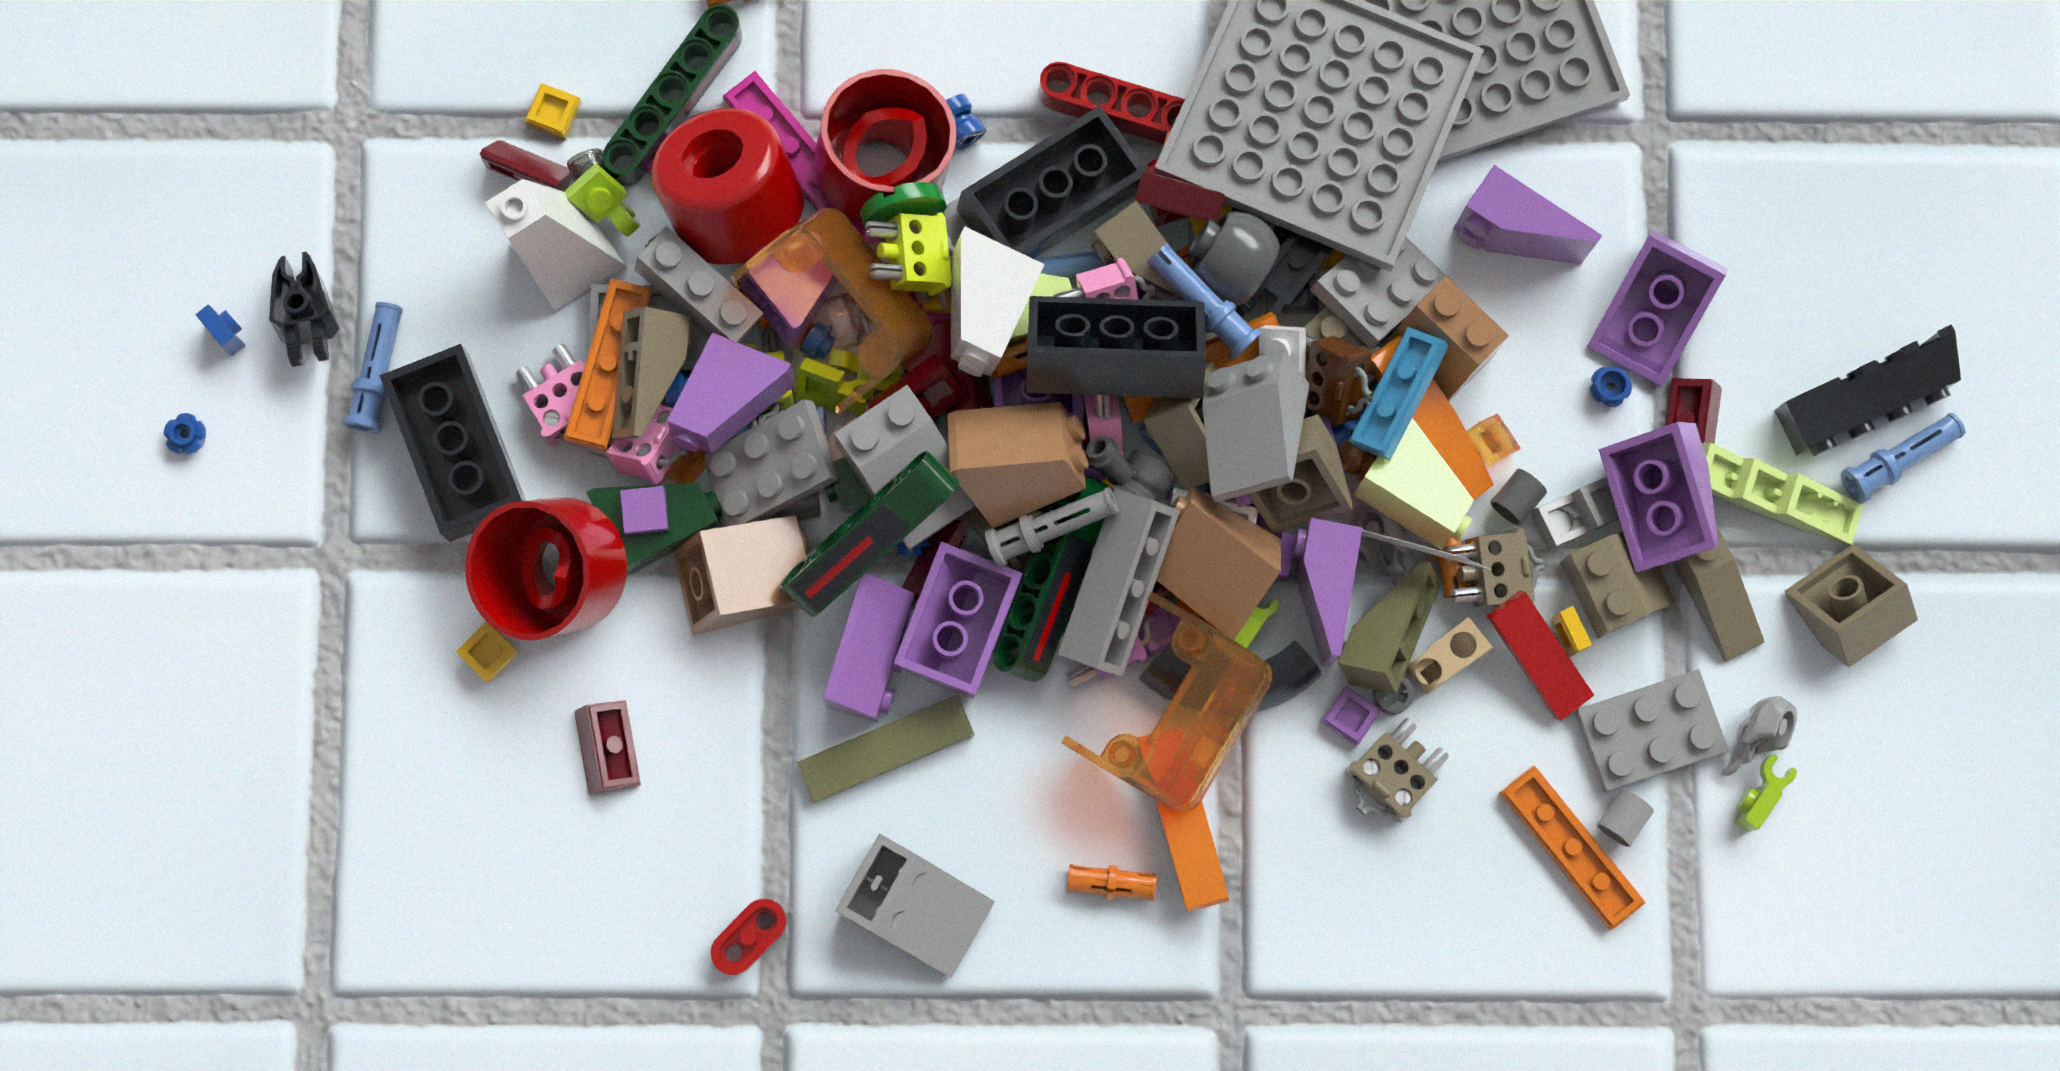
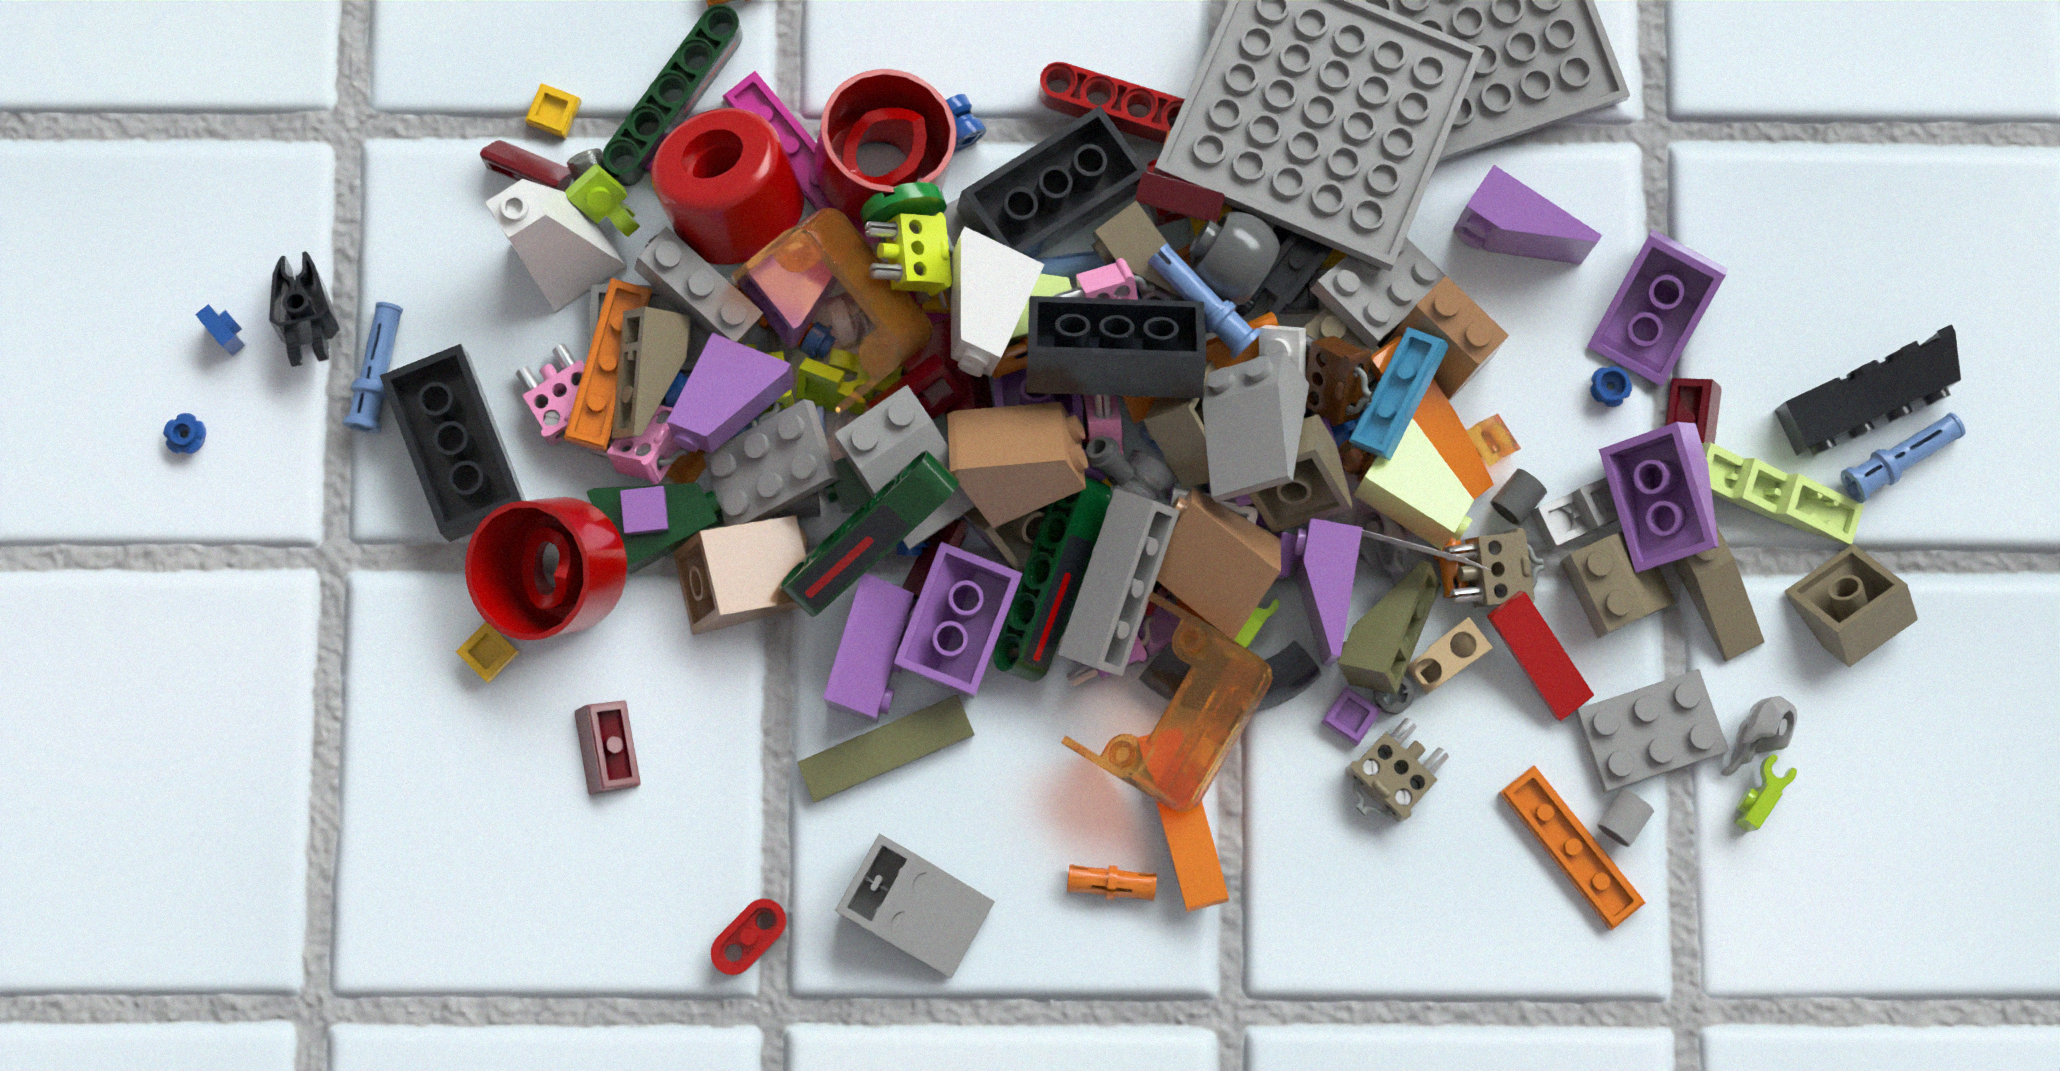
light grey pin [985,487,1119,567] -> none
yellow tile [1551,606,1592,657] -> none

